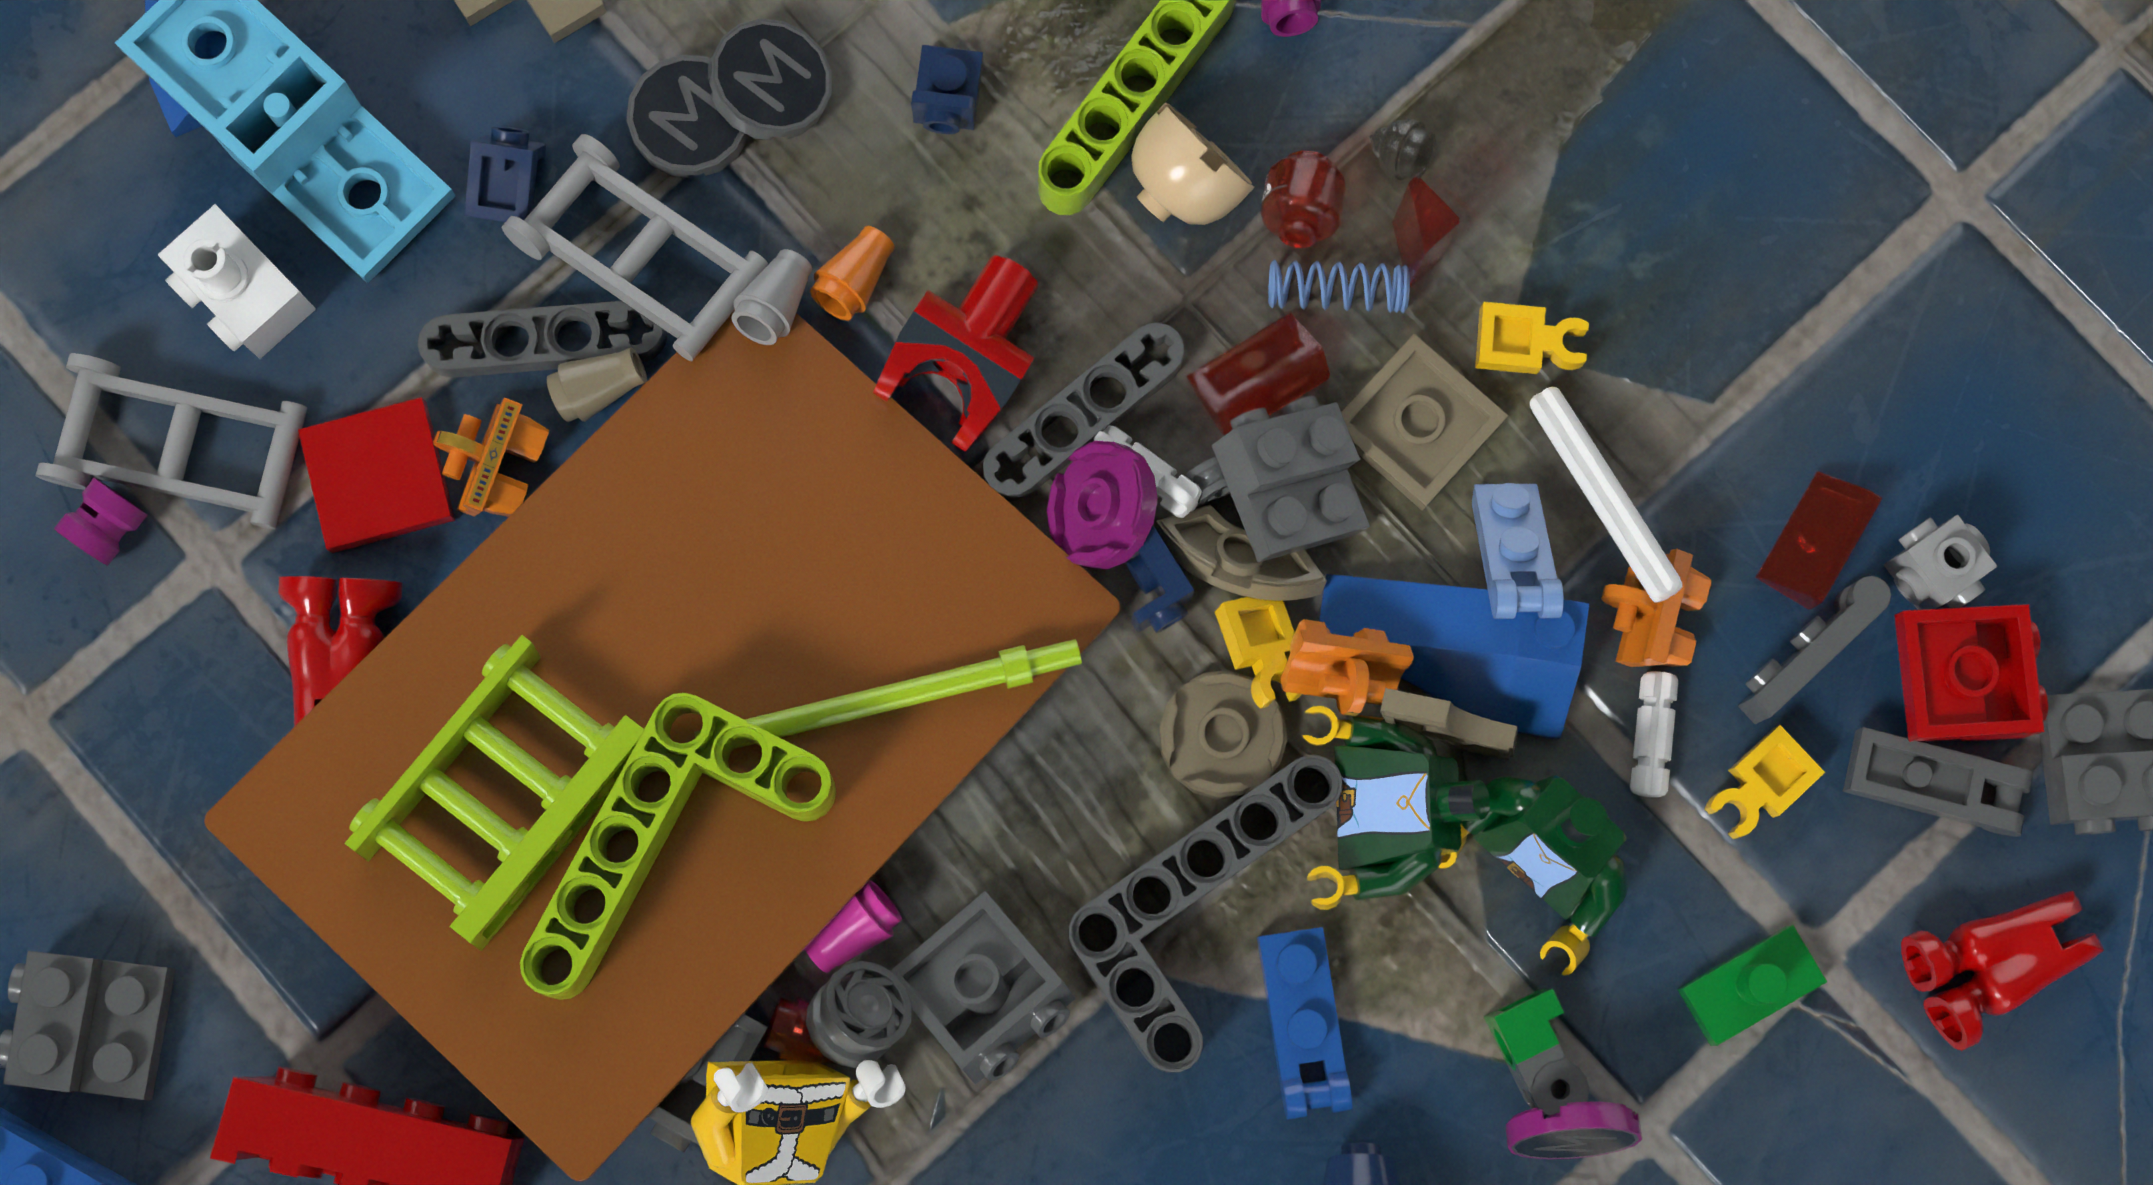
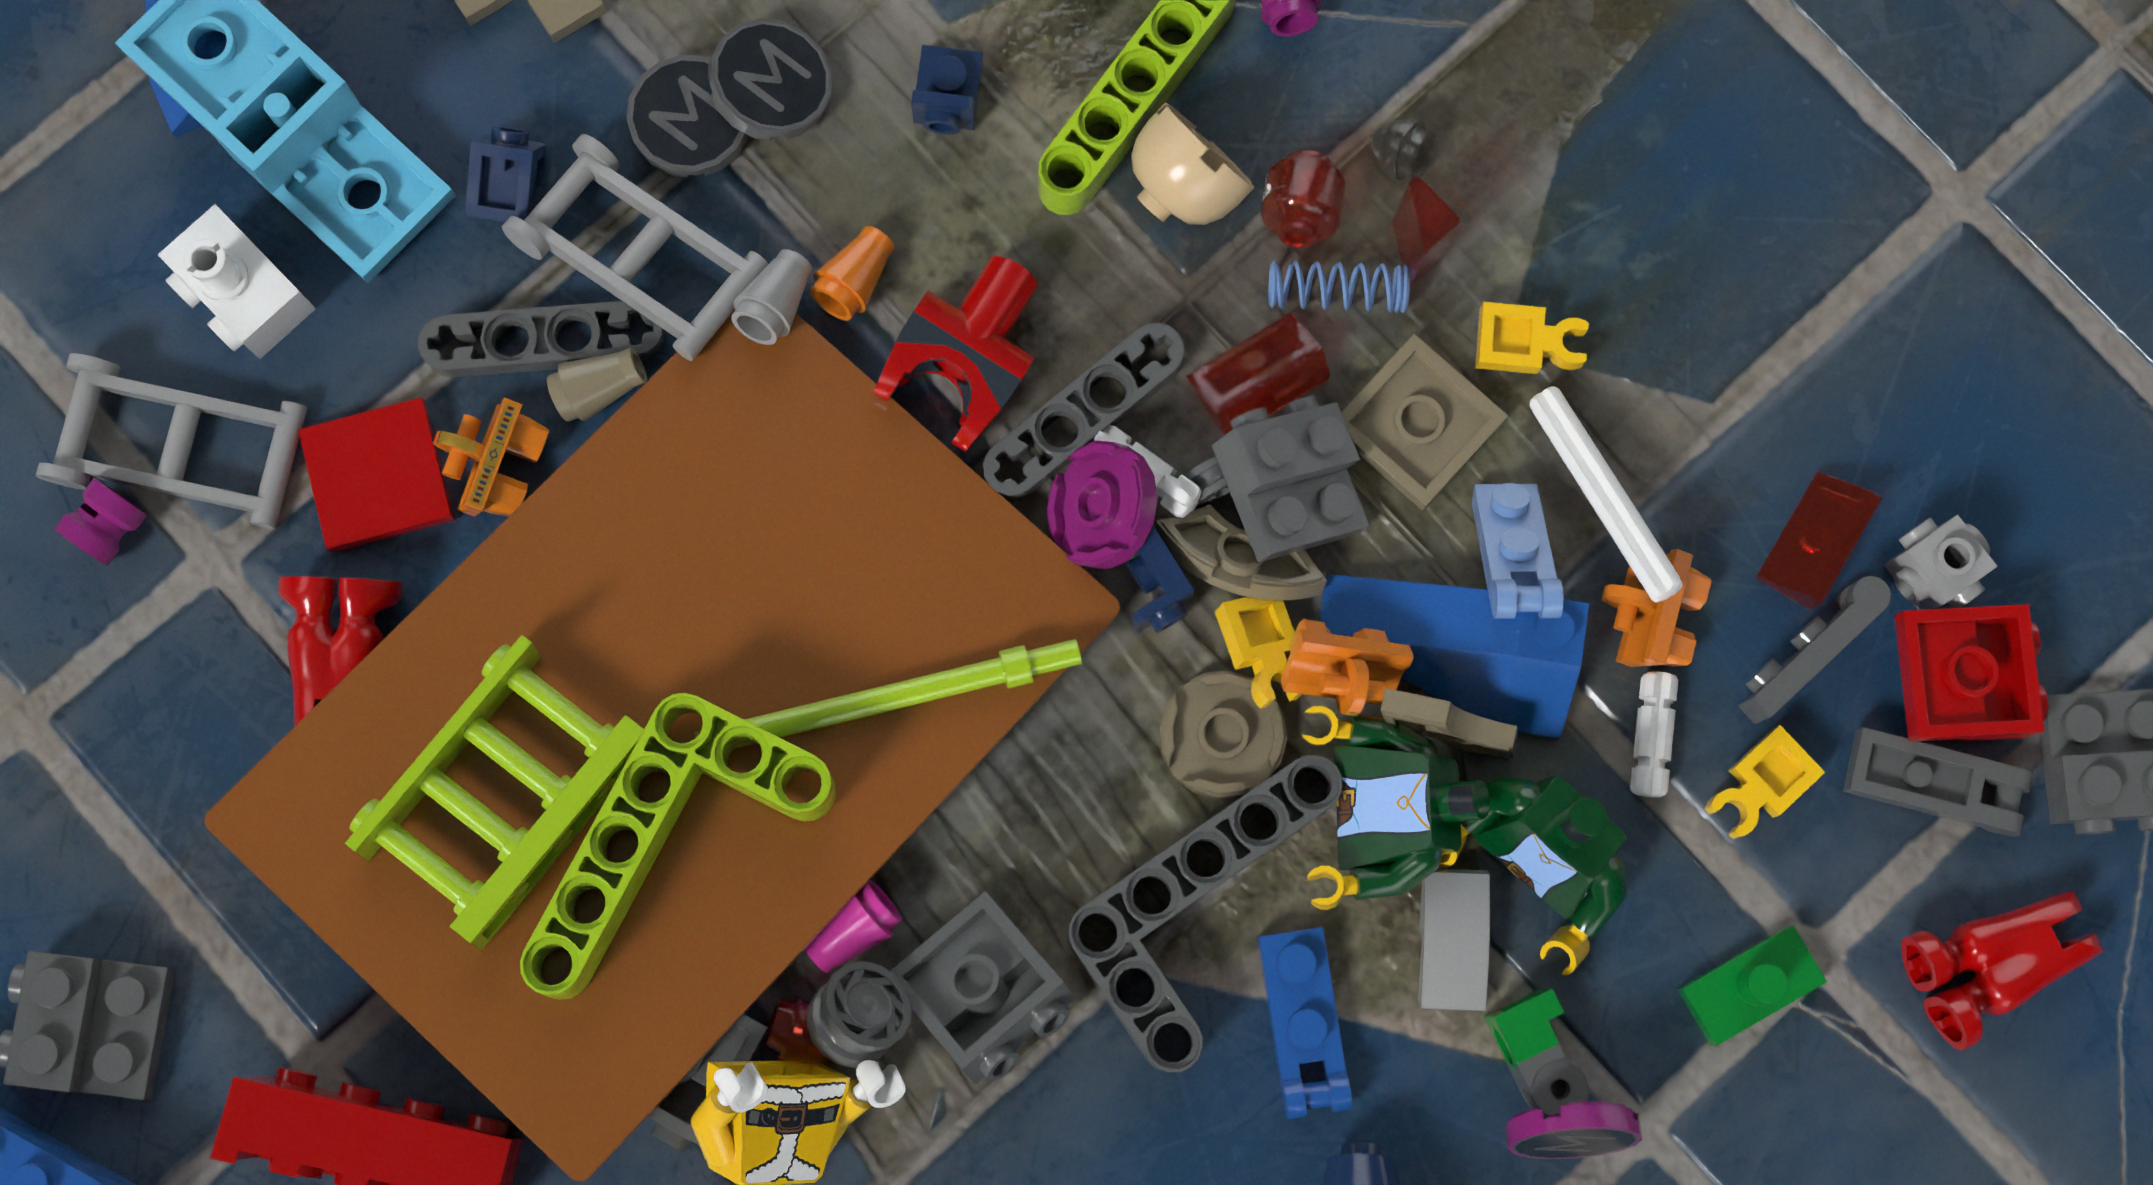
none -> light grey slope [1418,868,1490,1011]

